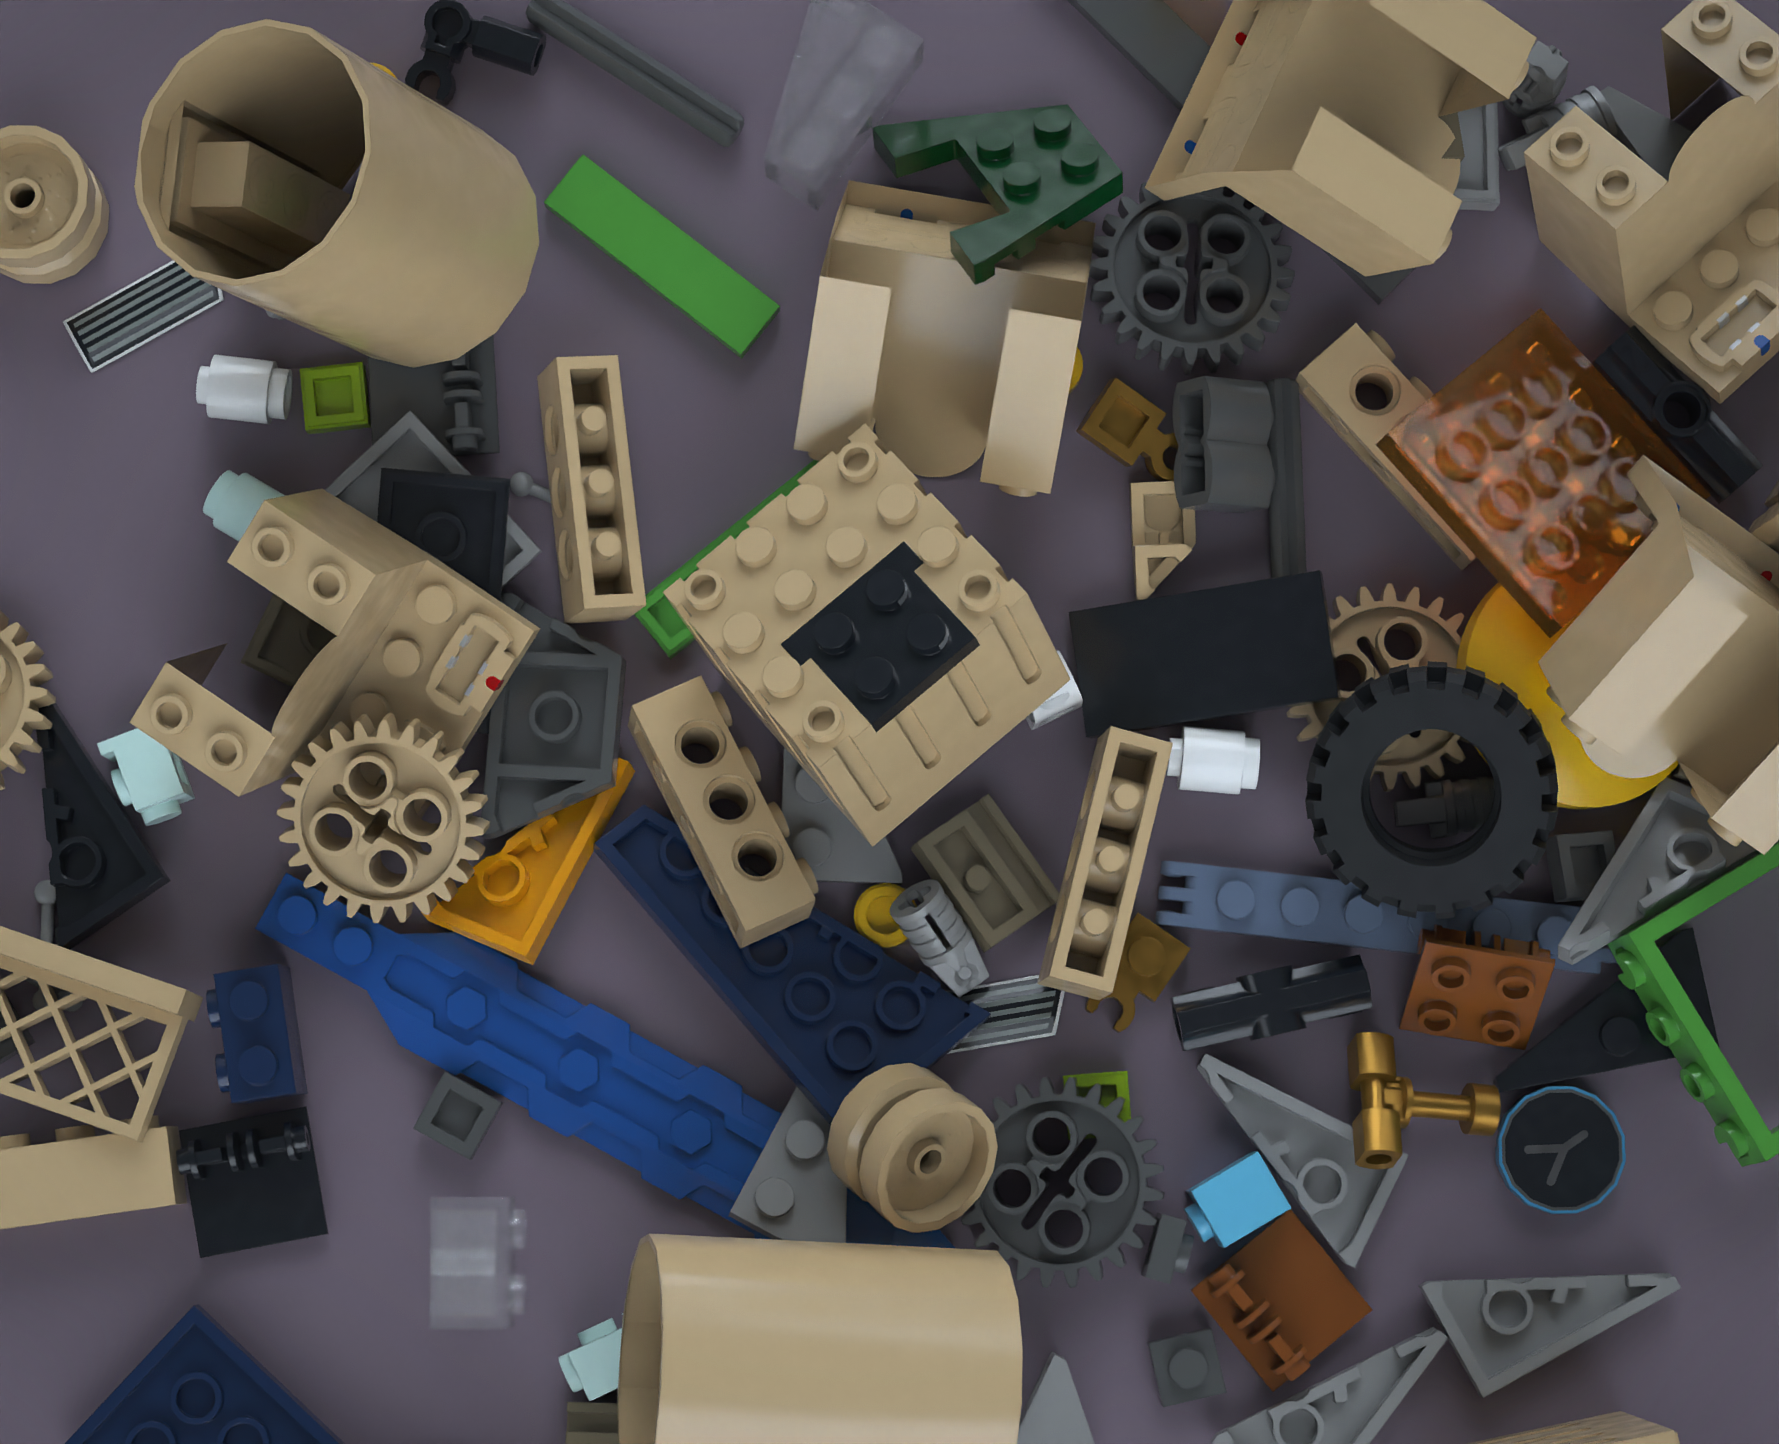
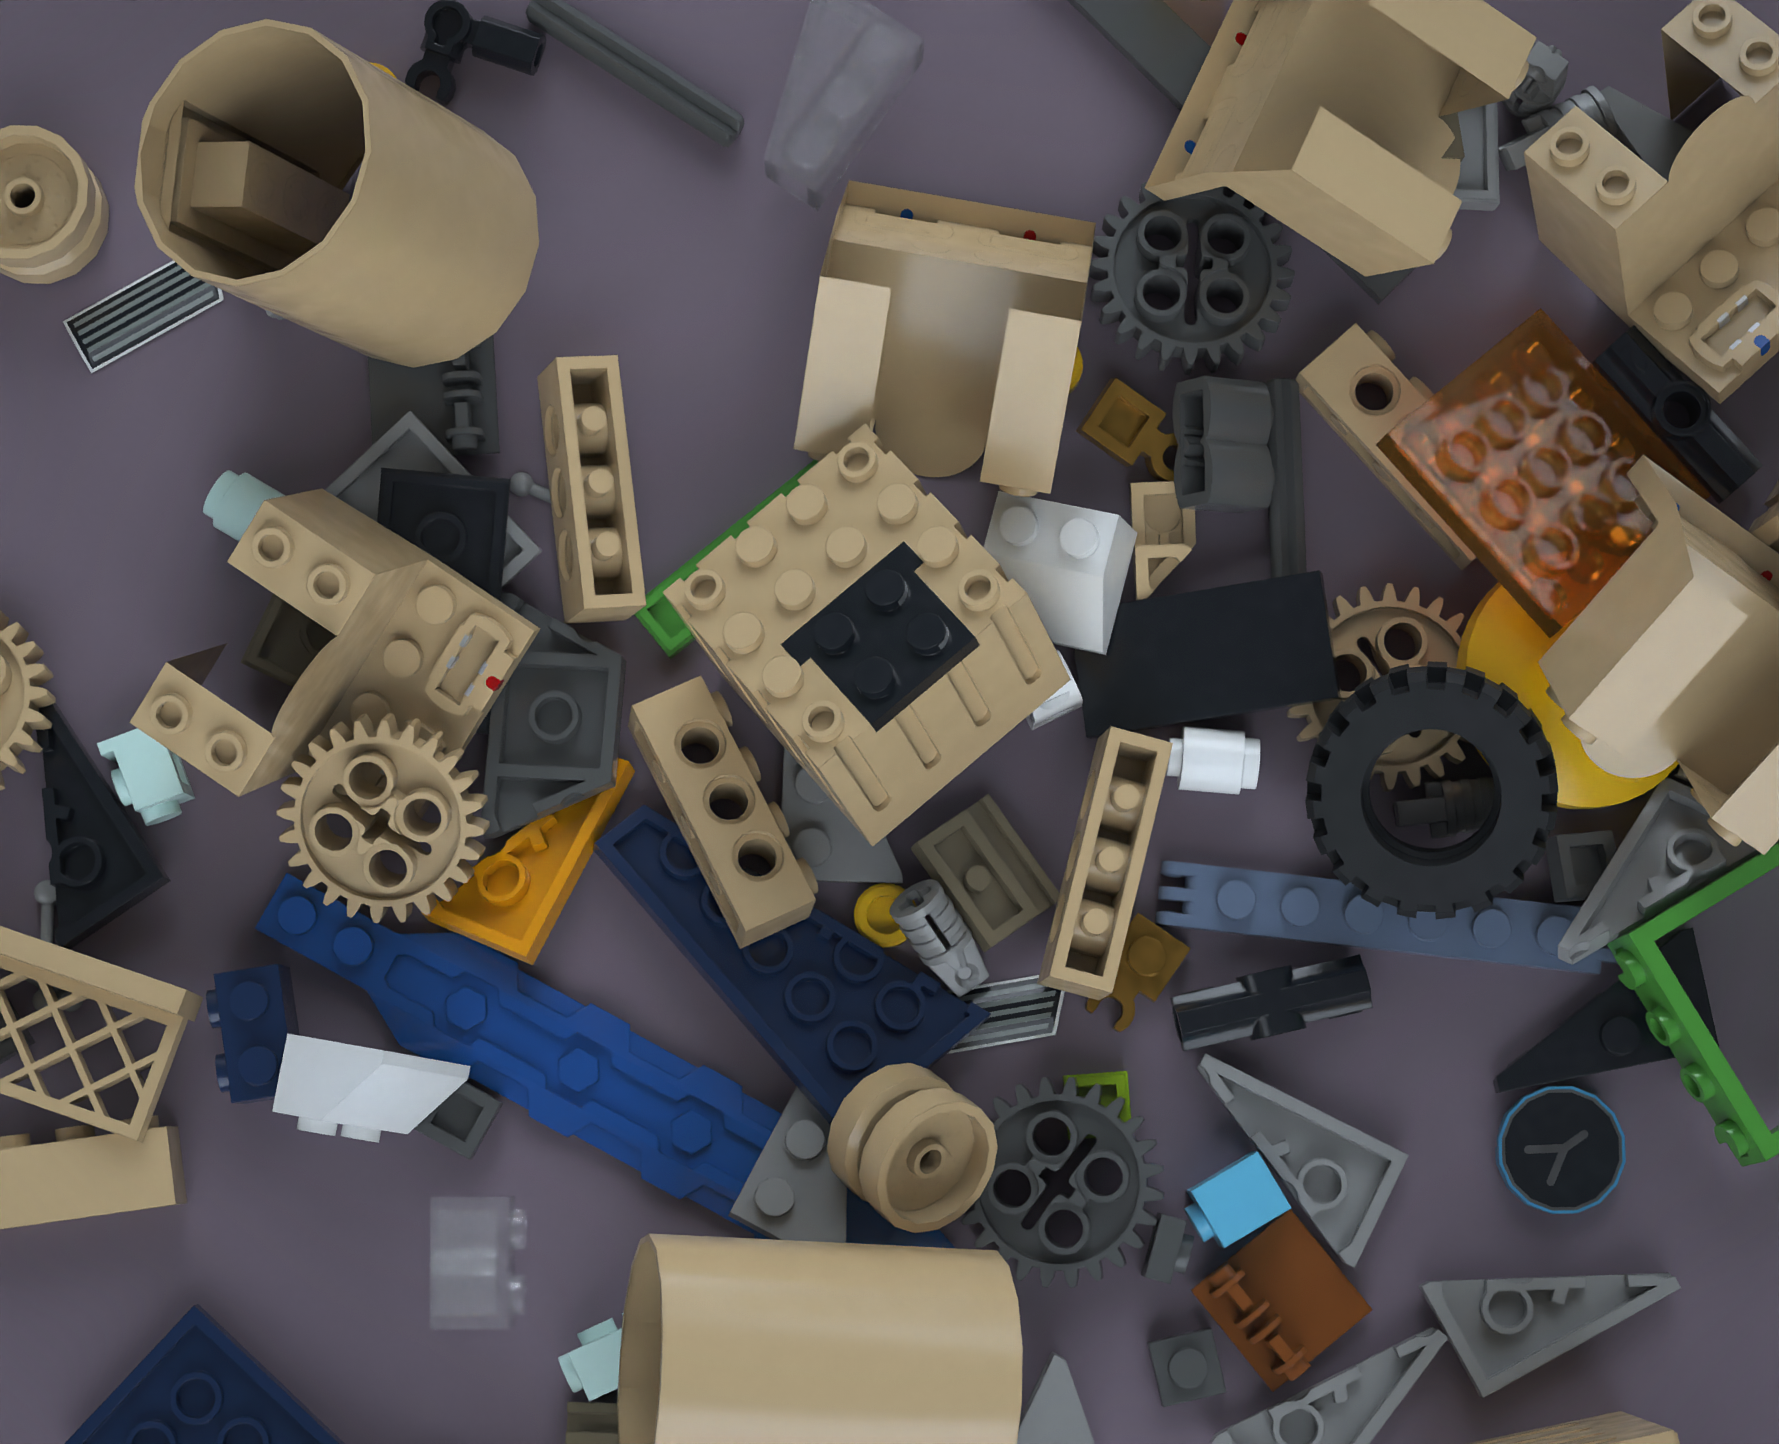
black hinge [176,1106,329,1258] -> none
white brick [196,354,293,424] -> none
lime tile [299,362,371,434] -> none
bright green tile [544,154,780,359] -> none
dark green wing [872,104,1123,285] -> none
pearl gold bar [1347,1032,1501,1169] -> none
dark orange hinge [1399,924,1555,1050] -> none
none -> white slope [272,1033,471,1143]
none -> white slope [984,491,1137,655]

